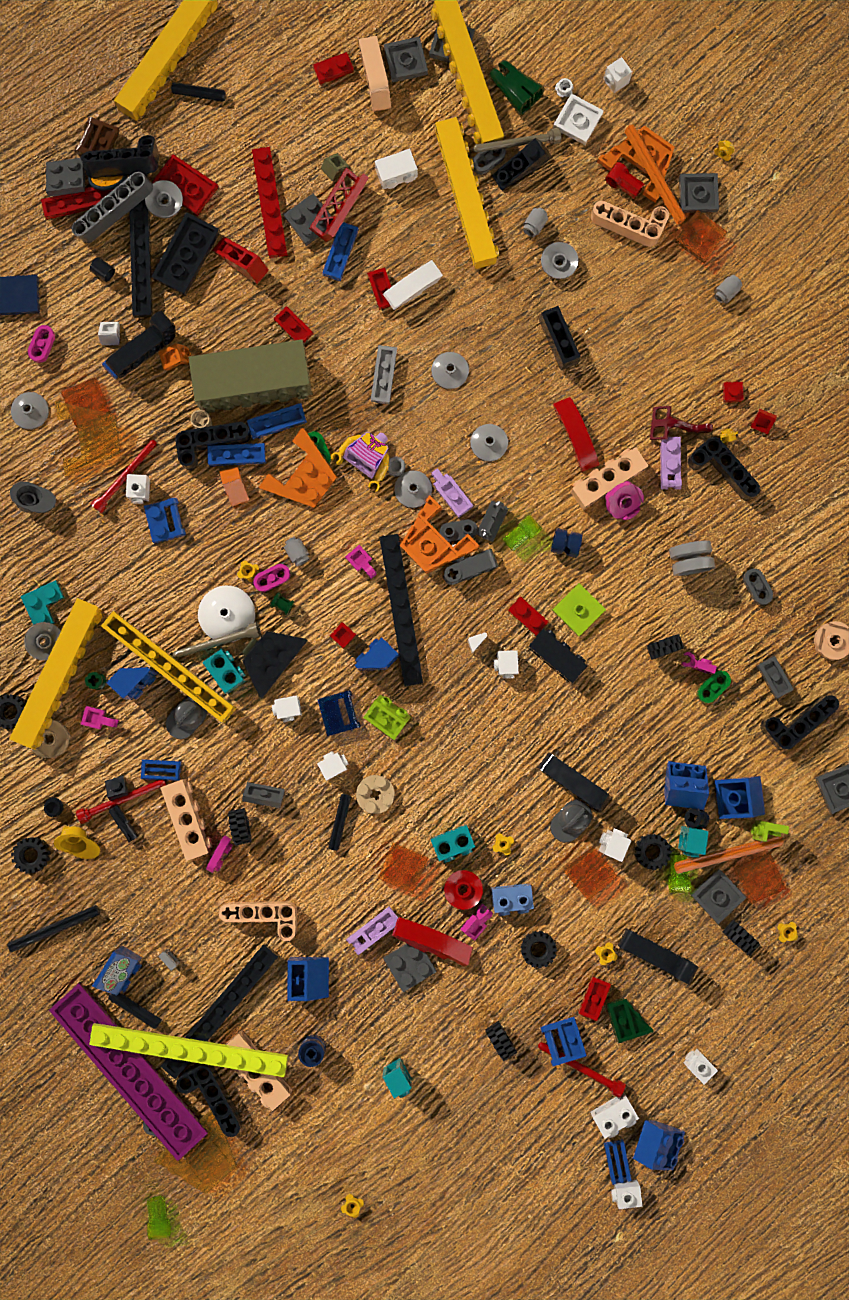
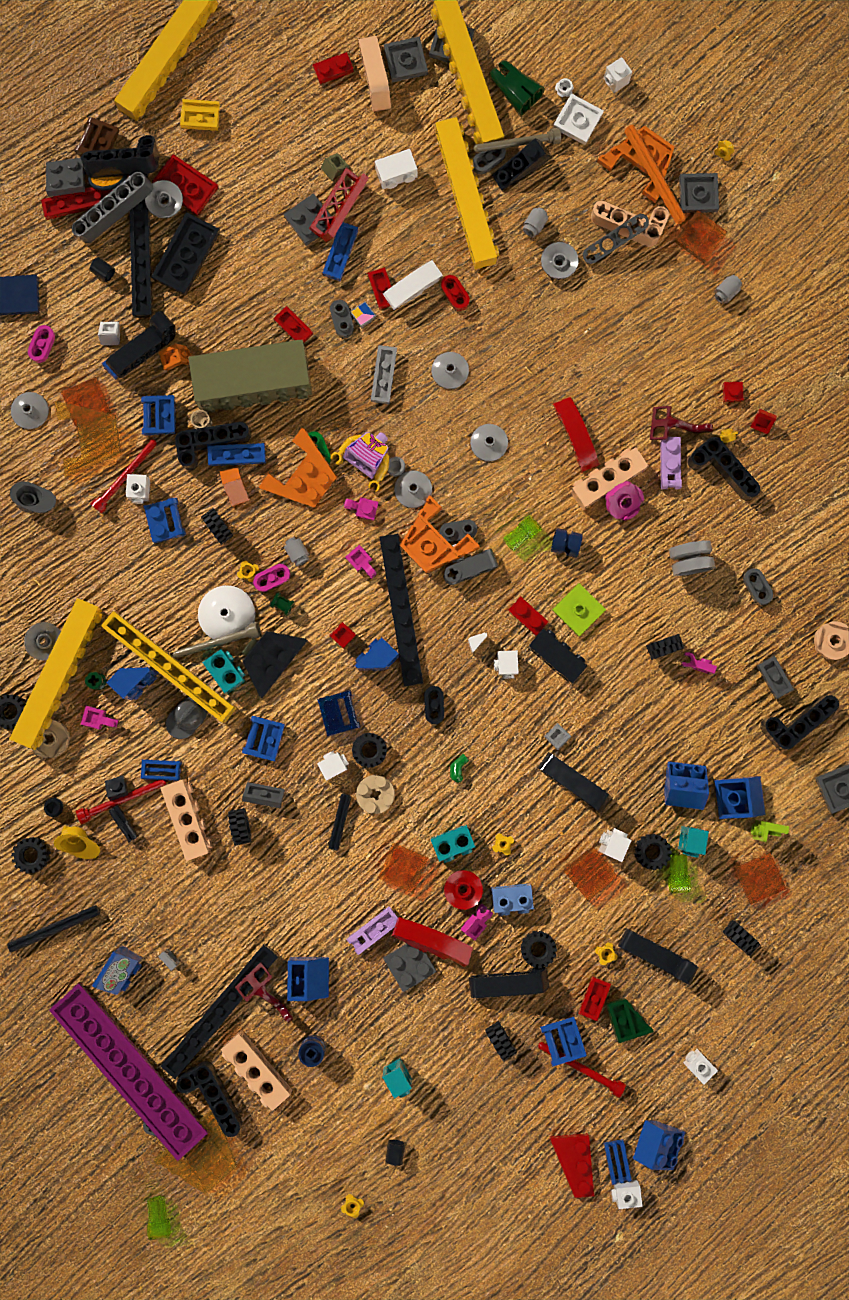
teal plate [21,580,65,625] -> none
neon yellow plate [89,1023,288,1077] -> none
black axle [108,993,161,1029] -> none
black axle [171,82,226,102] -> none
dark pink plate [206,835,233,873] -> none
red slope [212,237,269,284] -> none
light nougat beam [219,901,297,941] -> none
blue plate [247,403,307,440] -> none
red plate [252,146,288,259] -> none
white brick [272,696,302,722] -> none
lime bracket [363,695,411,740] -> none
lavender hinge [431,468,474,518] -> none
dark grey hinge [476,501,509,542] -> none
black brick [539,305,581,371] -> none
dark grey piece [550,800,592,842] -> none
white brick [590,1092,639,1139] -> none
red piece [605,162,645,199] -> none
orange axle [674,836,784,874] -> none
black wheel [684,808,710,829] -> none
dark grey plate [690,868,746,924] -> none
green plate [697,671,731,703] -> none
yellow plate [777,922,798,943] -> none
none -> blue plate [141,395,176,436]
none -> yellow plate [180,99,220,131]
none -> black tyre [201,508,233,545]
none -> dark red piece [235,963,293,1023]
none -> blue plate [242,716,285,762]
none -> dark grey plate [330,300,354,338]
none -> dark pink plate [344,497,379,521]
none -> tile [350,301,376,328]
none -> black tyre [352,733,387,768]
none -> black beam [385,1140,406,1166]
none -> black plate [424,686,444,724]
none -> red plate [441,275,470,311]
none -> green arm [450,754,469,783]
none -> black beam [468,966,549,998]
none -> light grey tile [544,723,571,750]
none -> red wing [549,1133,594,1198]
none -> dark grey beam [583,214,649,264]

